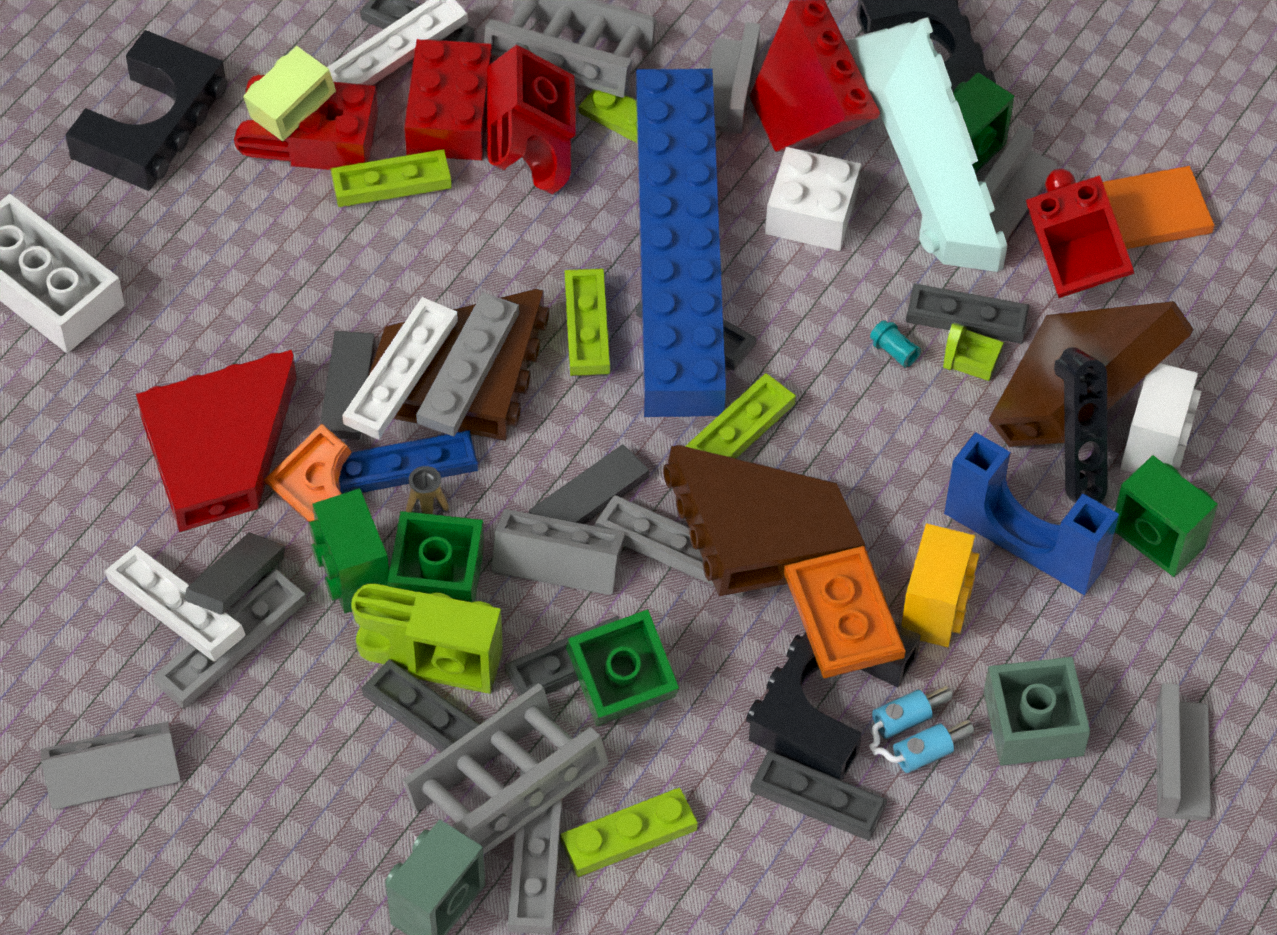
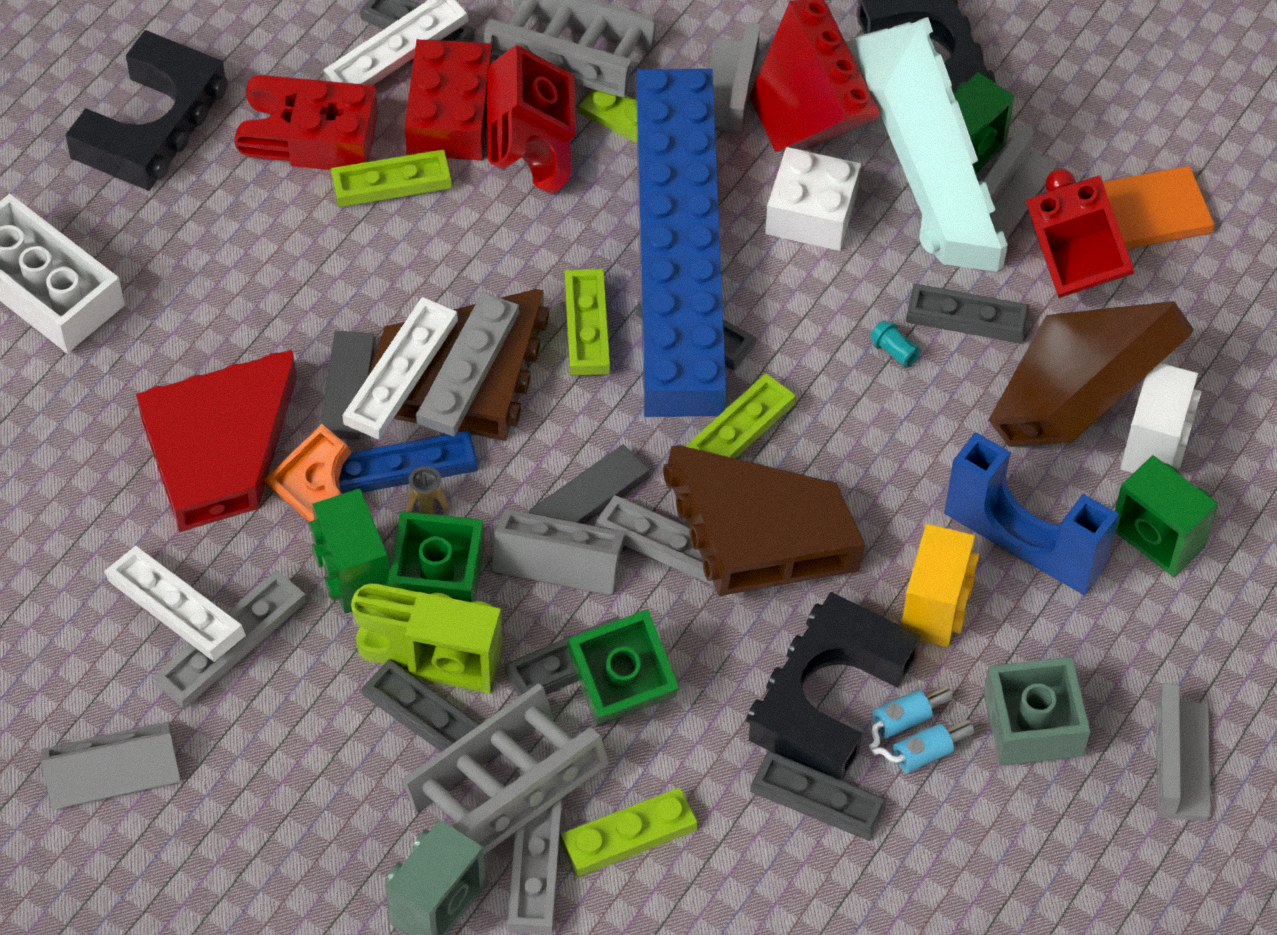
dark grey tile [185,532,285,615] -> none
yellowish green piece [243,46,336,141] -> none
orange tile [784,546,905,679] -> none
lime tile [943,323,1004,381] -> none
black beam [1054,347,1108,503] -> none

